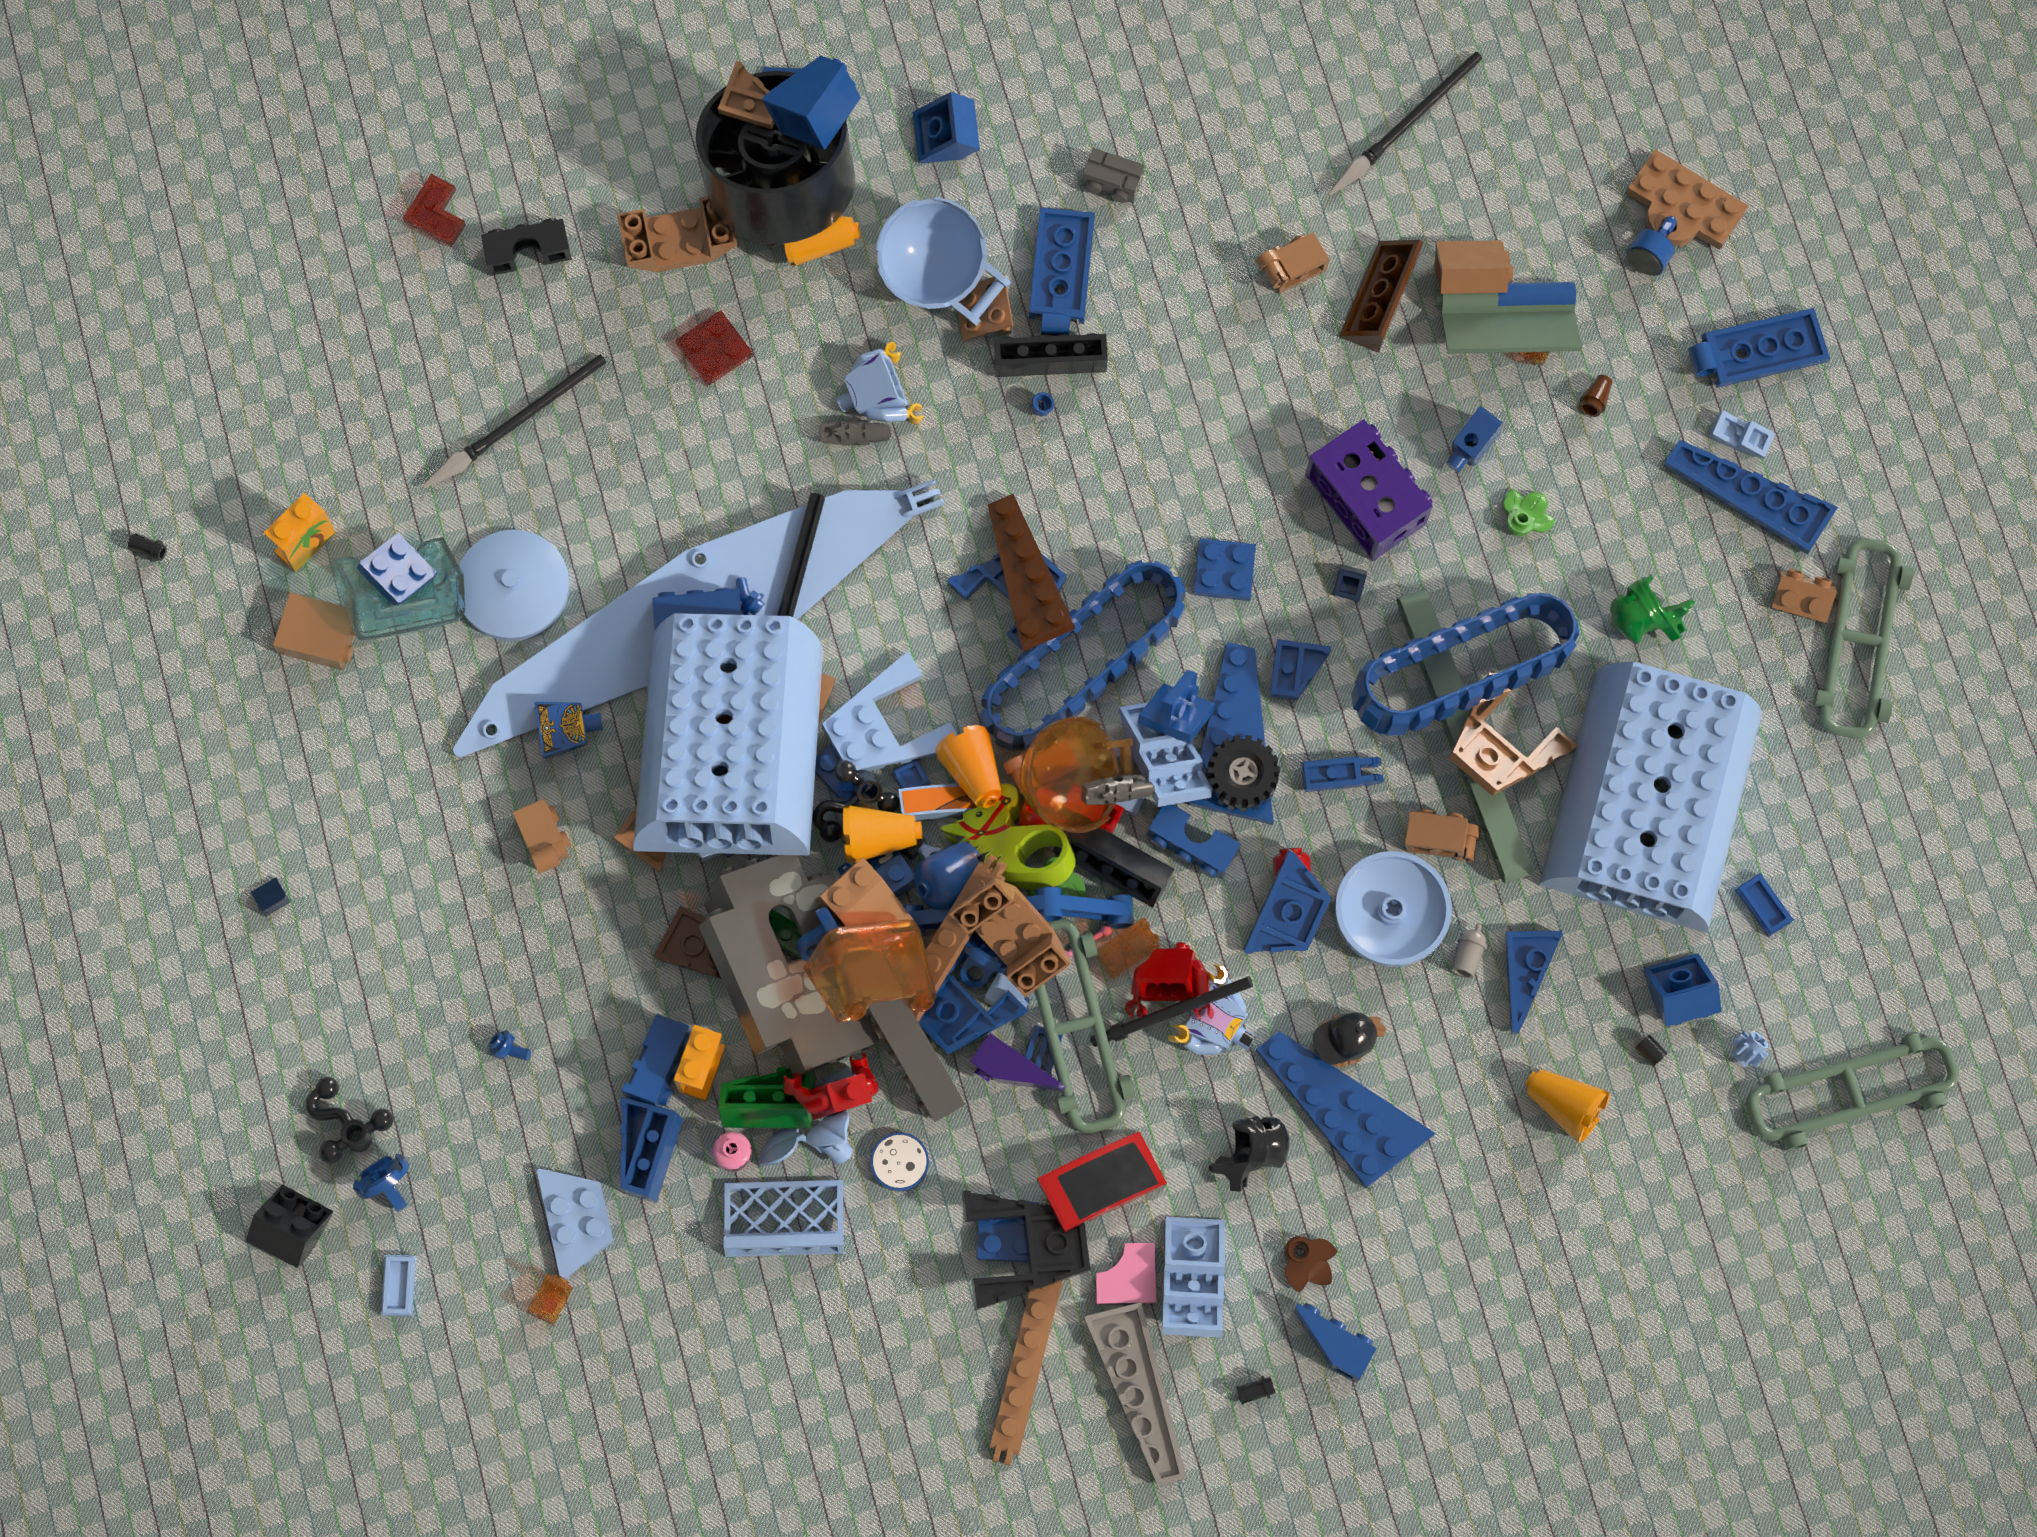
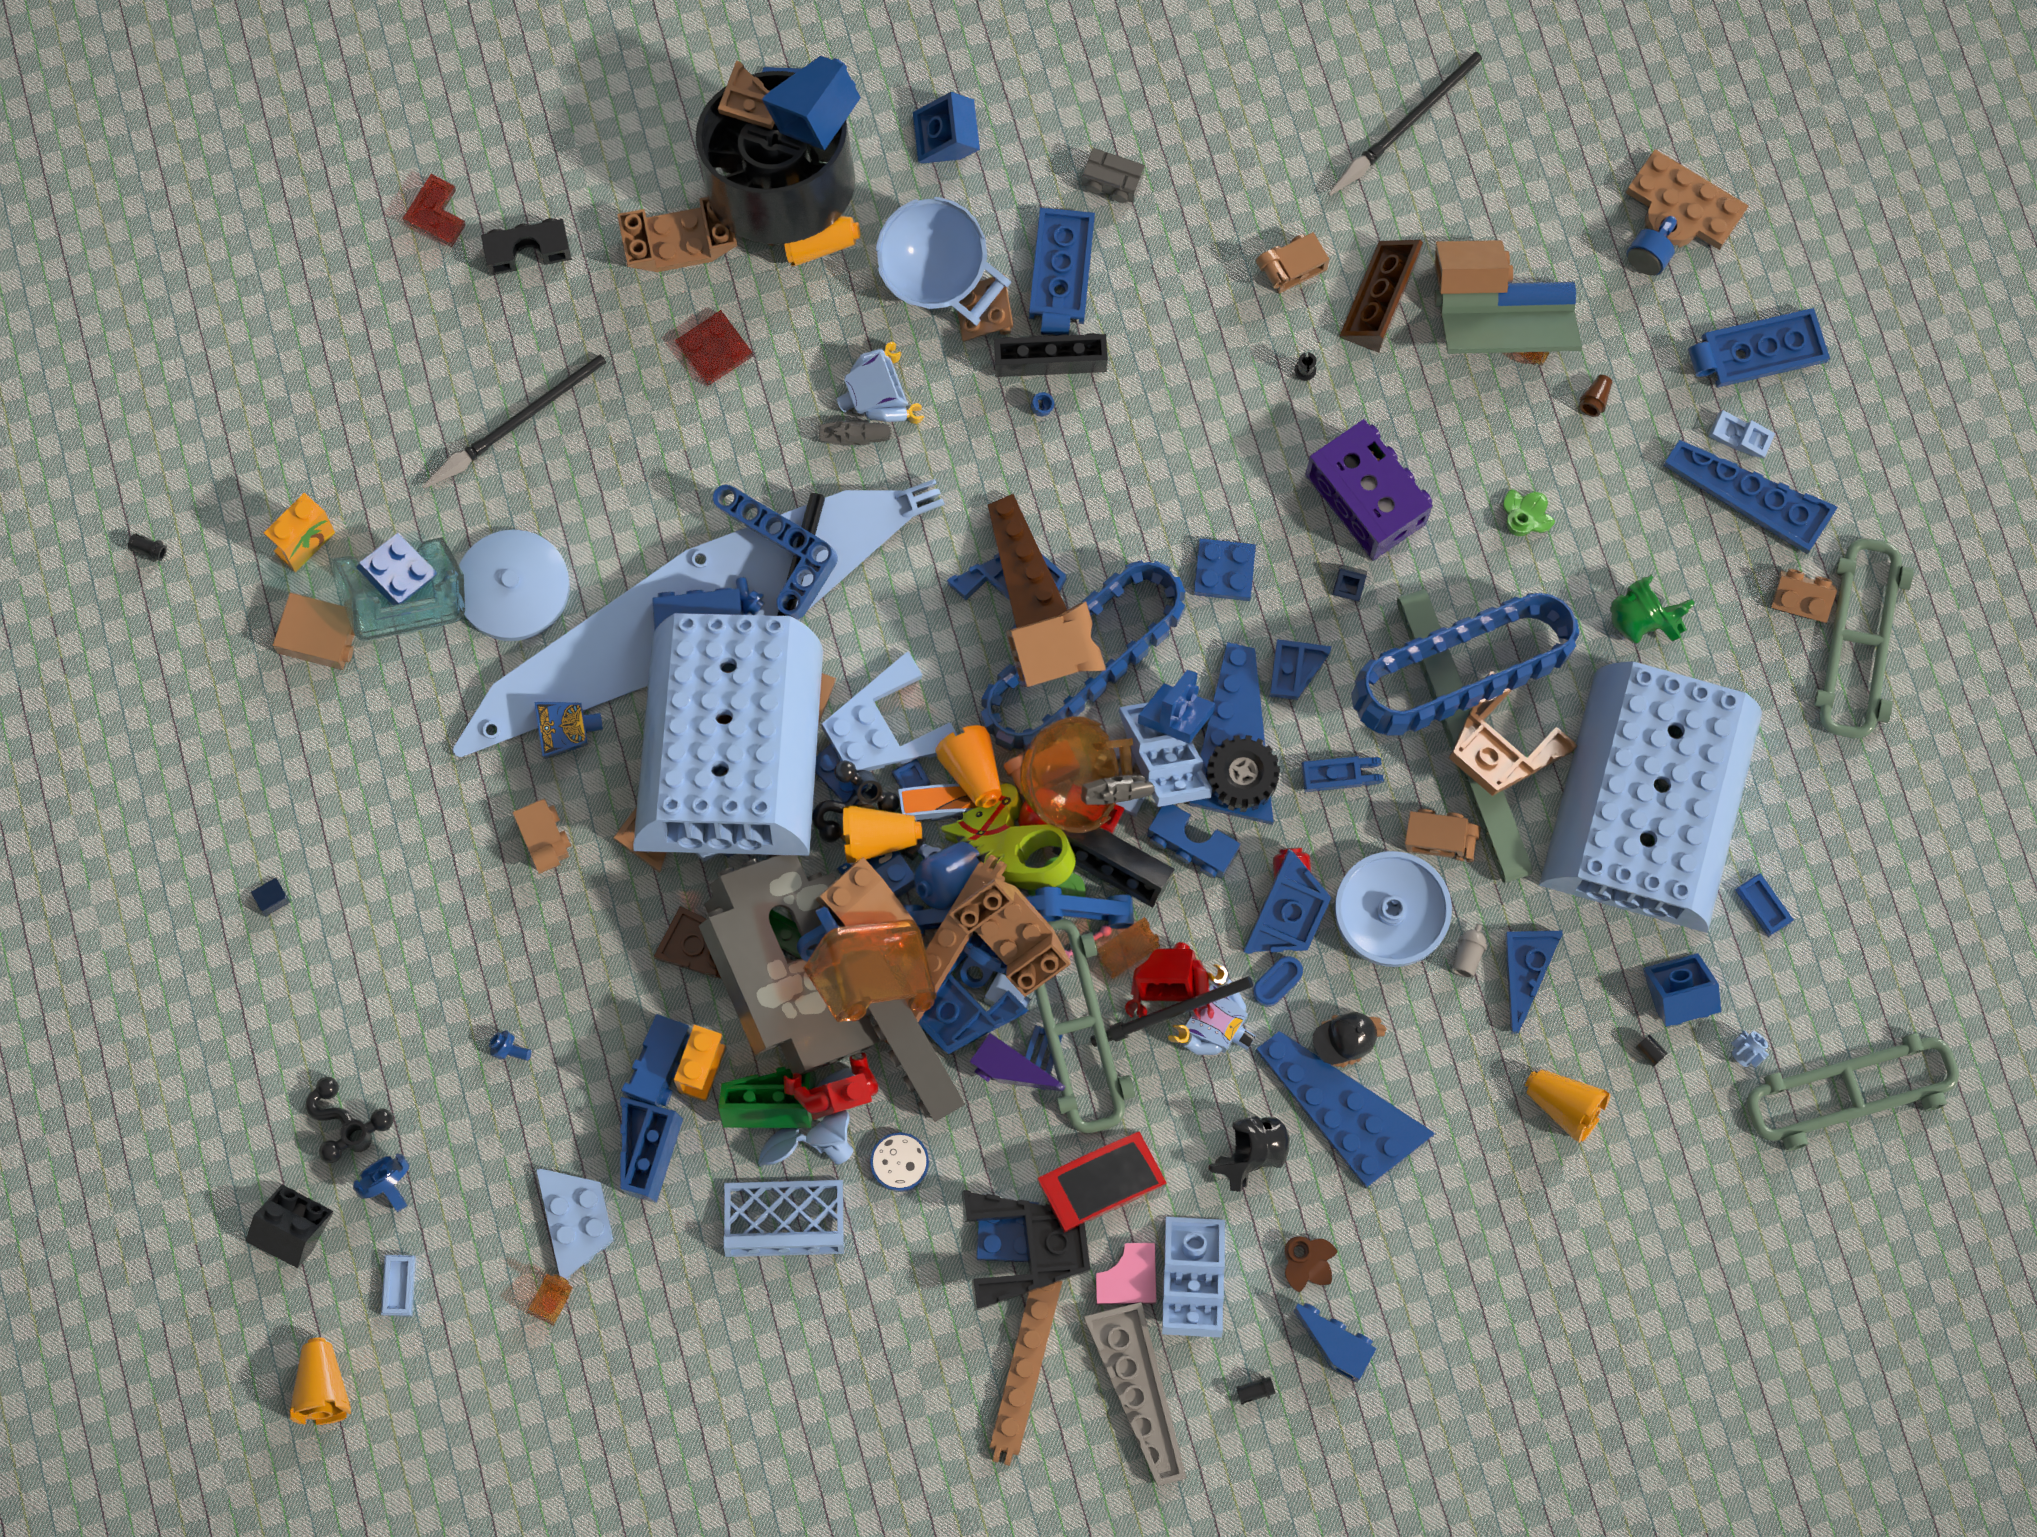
bright pink head [713,1131,752,1172] -> none
blue torso [1446,405,1503,473] -> none
none -> light orange cone [289,1338,351,1425]
none -> blue beam [713,484,838,620]
none -> medium nougat piece [1006,601,1106,687]
none -> blue tile [1253,956,1303,1007]
none -> black pin [1294,352,1317,381]

